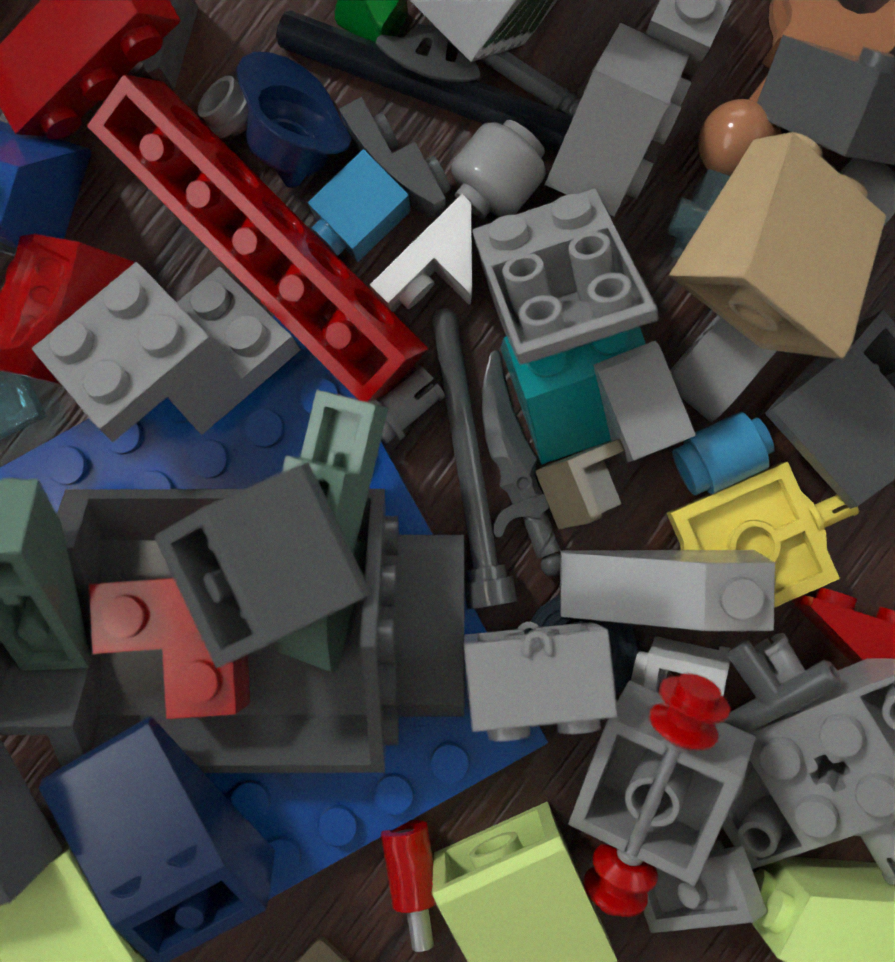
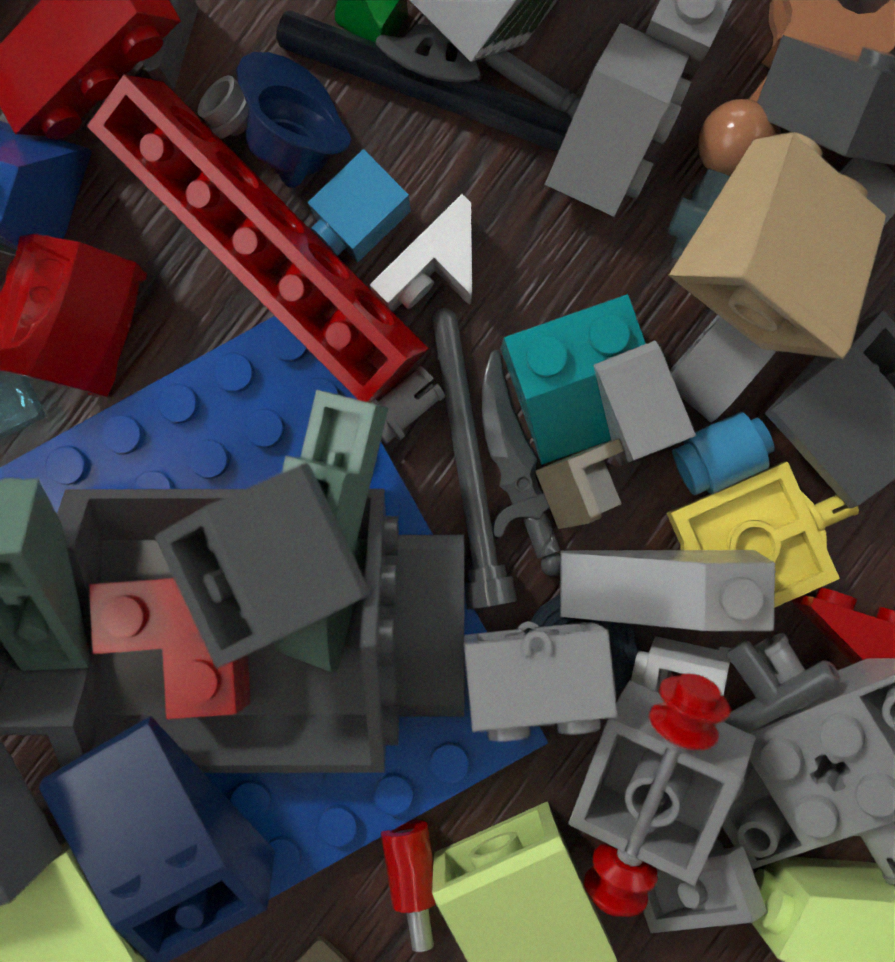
light grey bracket [31,262,300,442] -> none
dark grey slope [339,97,451,220] -> none
light grey head [451,120,546,219] -> none
light grey slope [471,188,658,365] -> none

